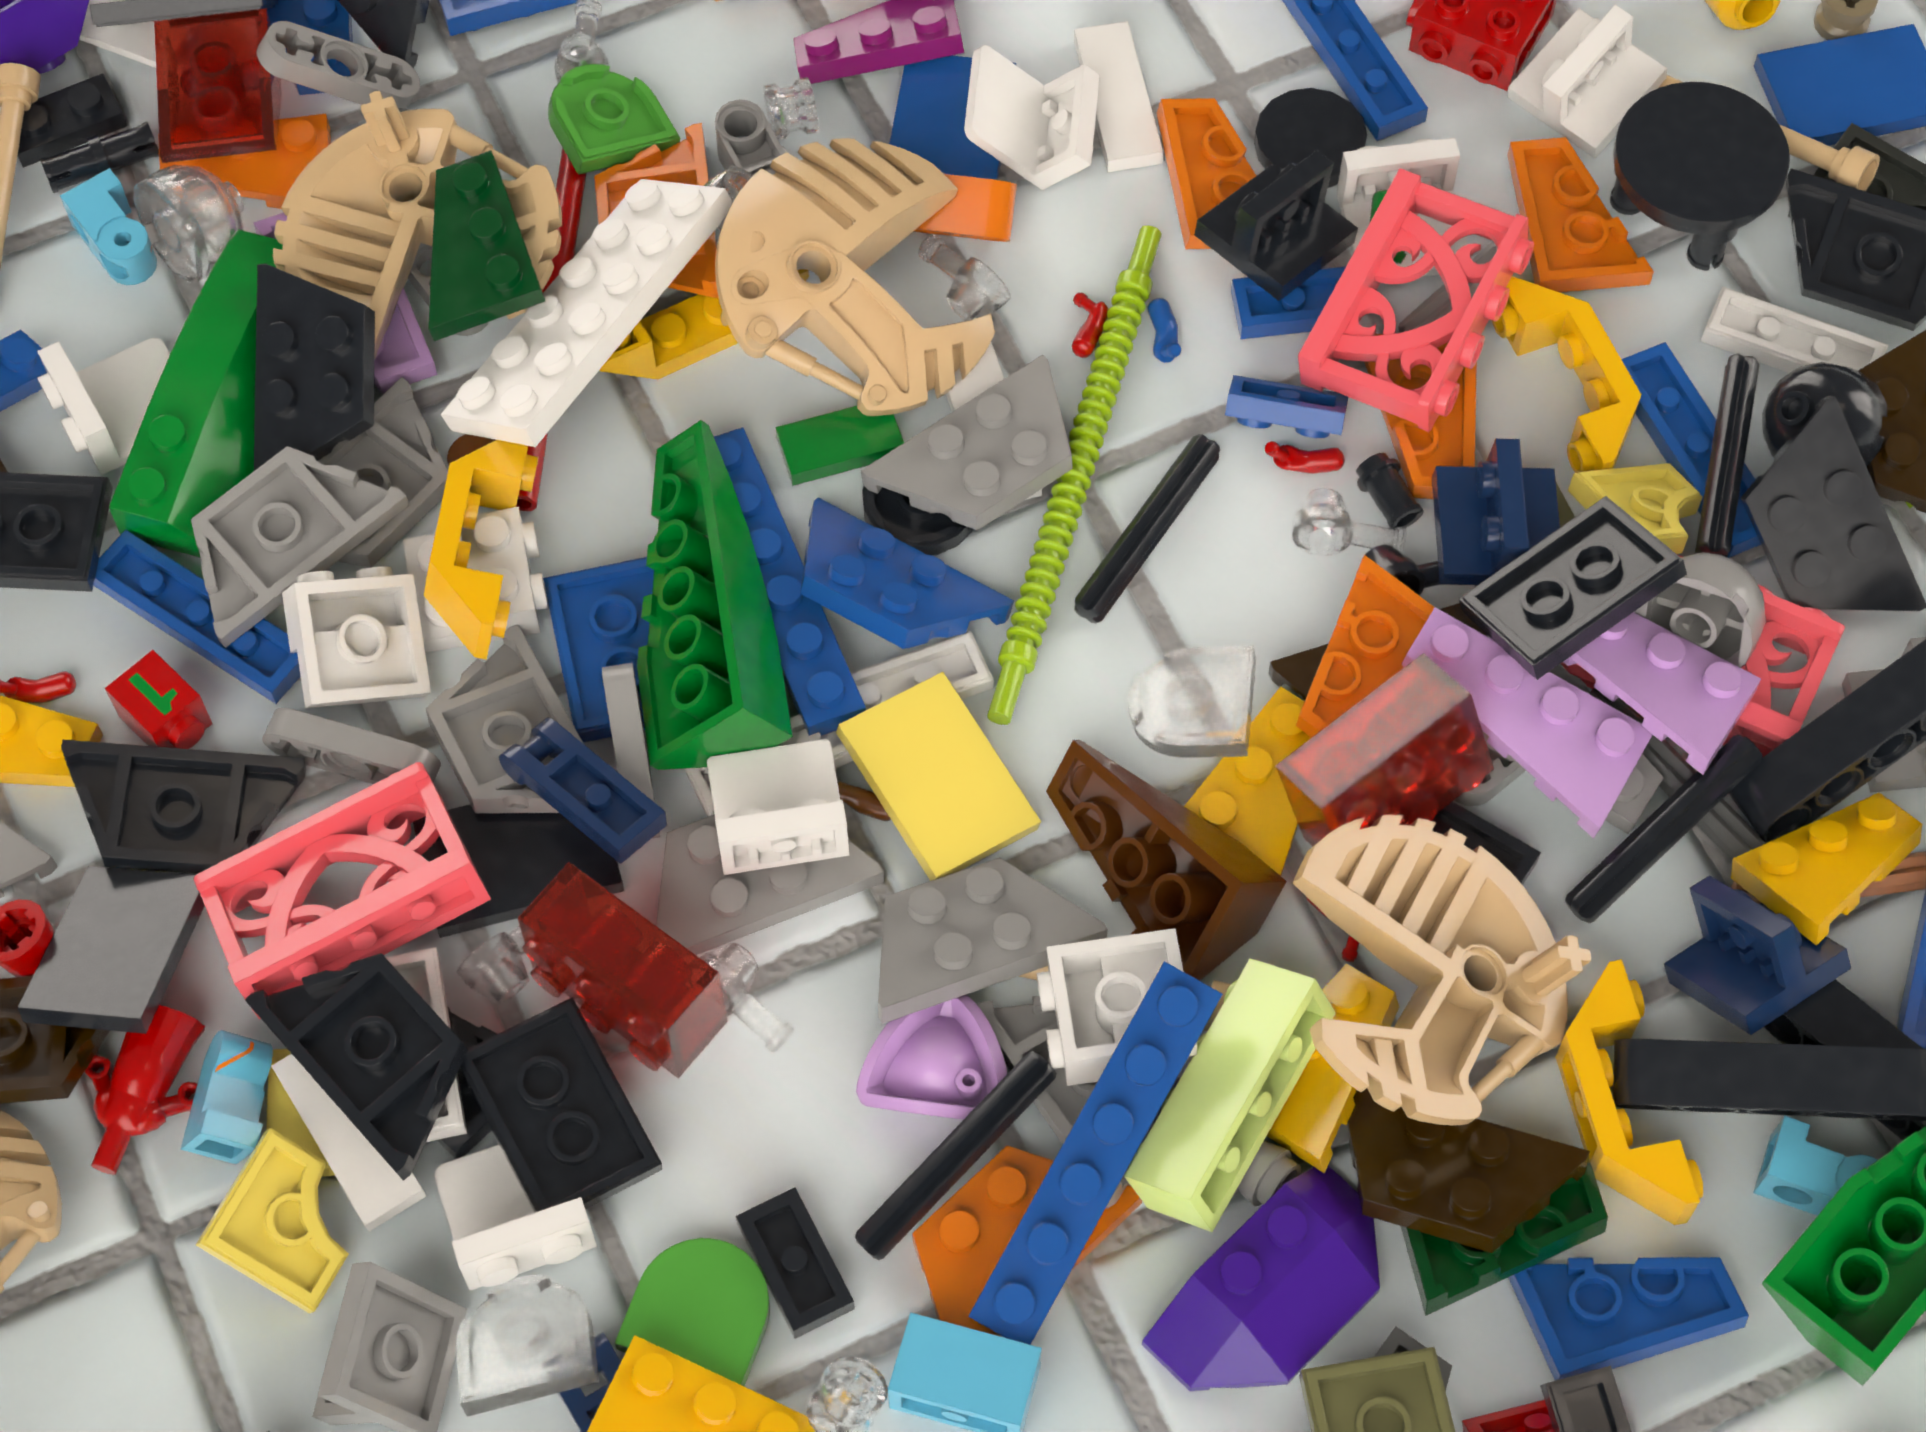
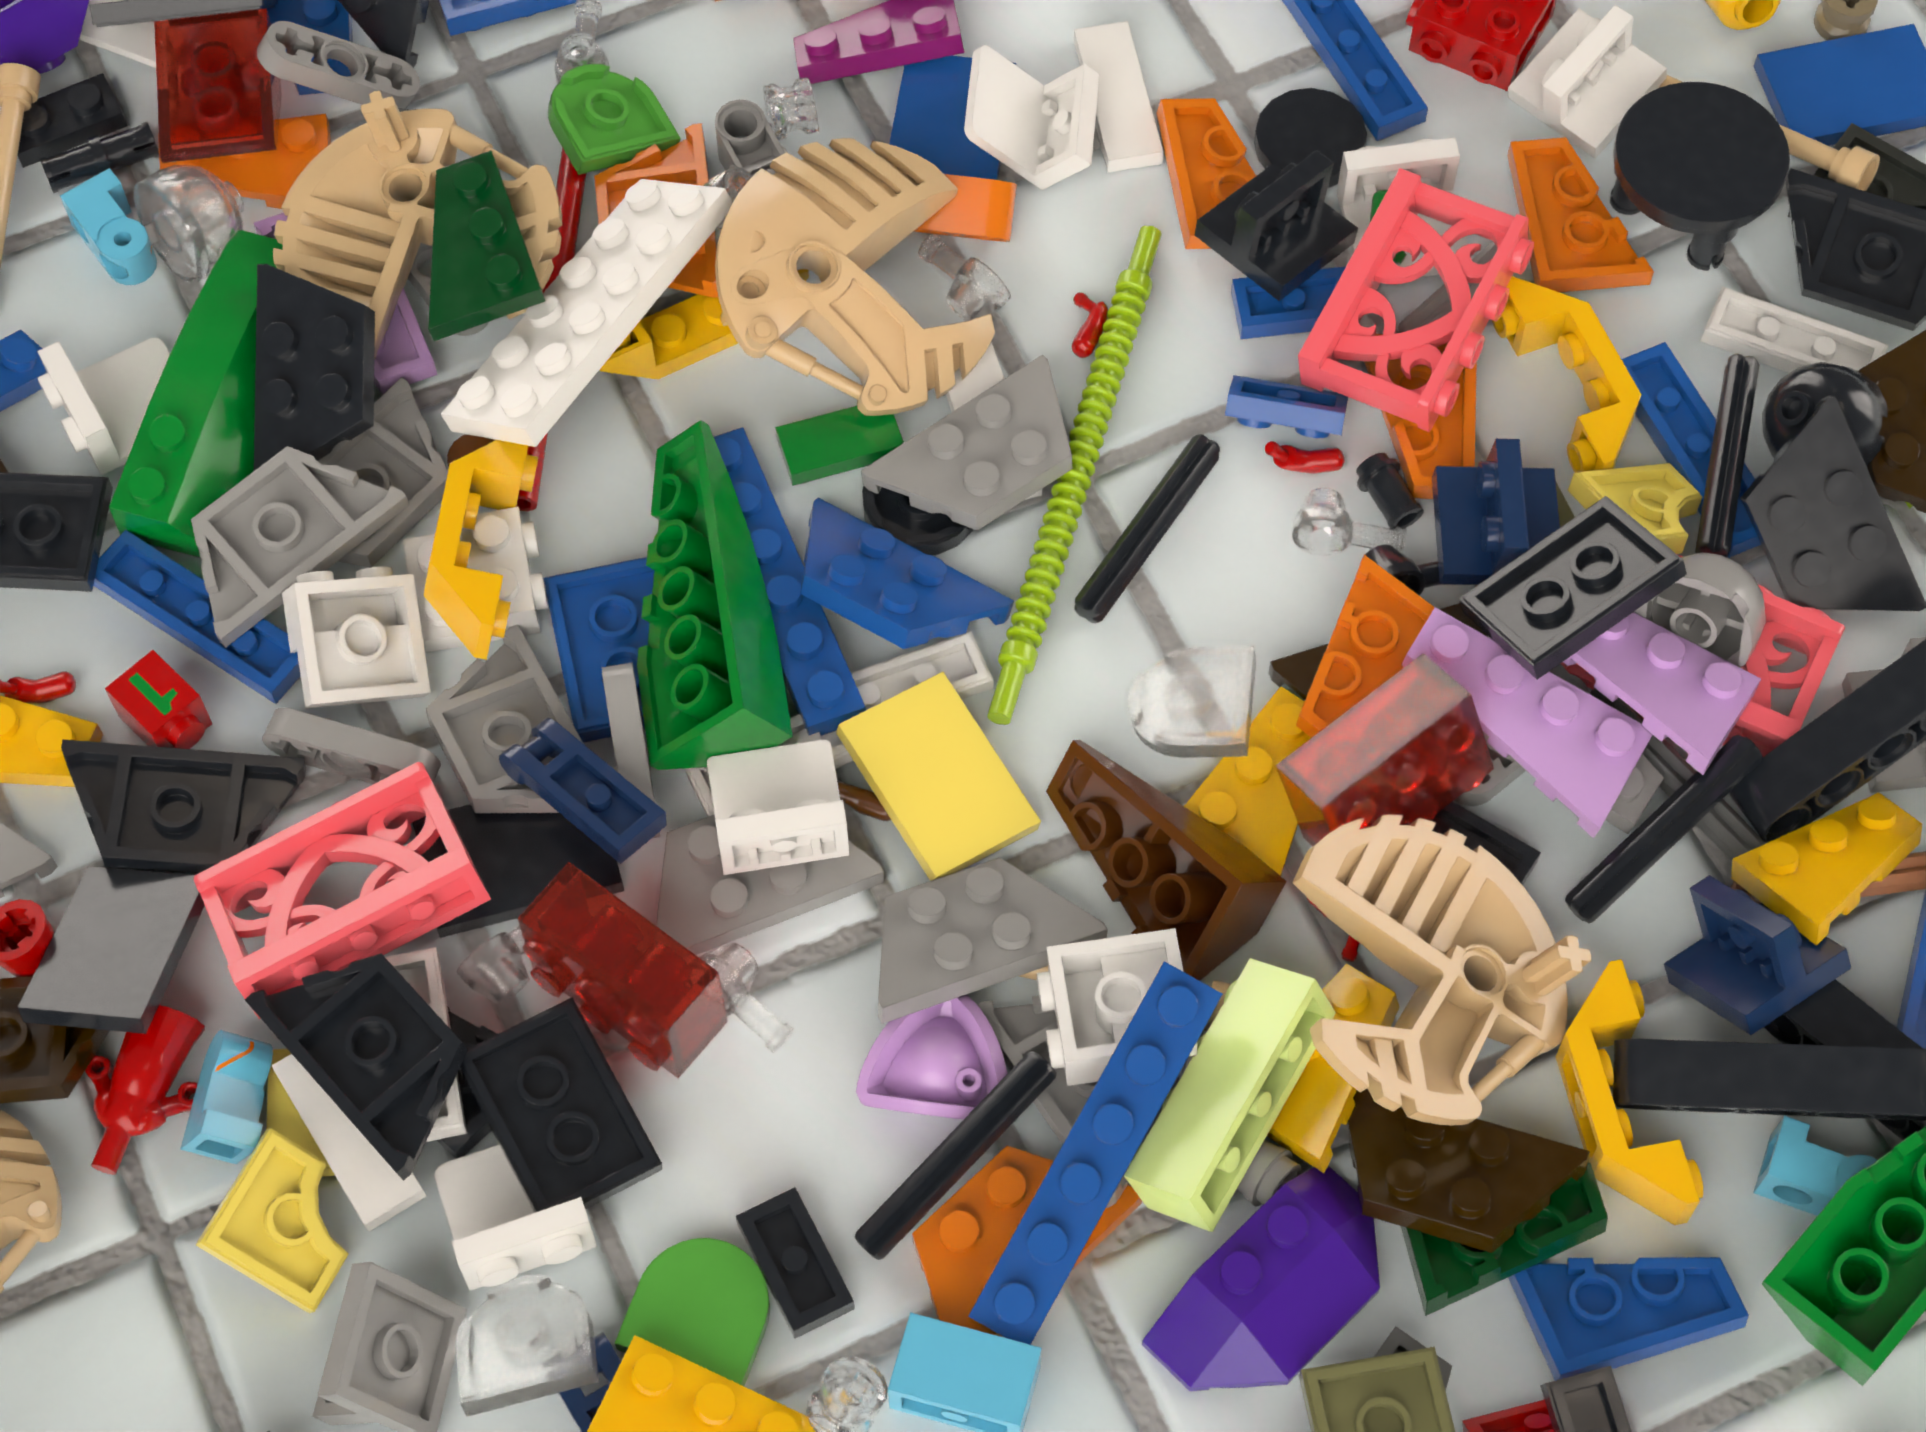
blue piece [1147,298,1181,363] -> none

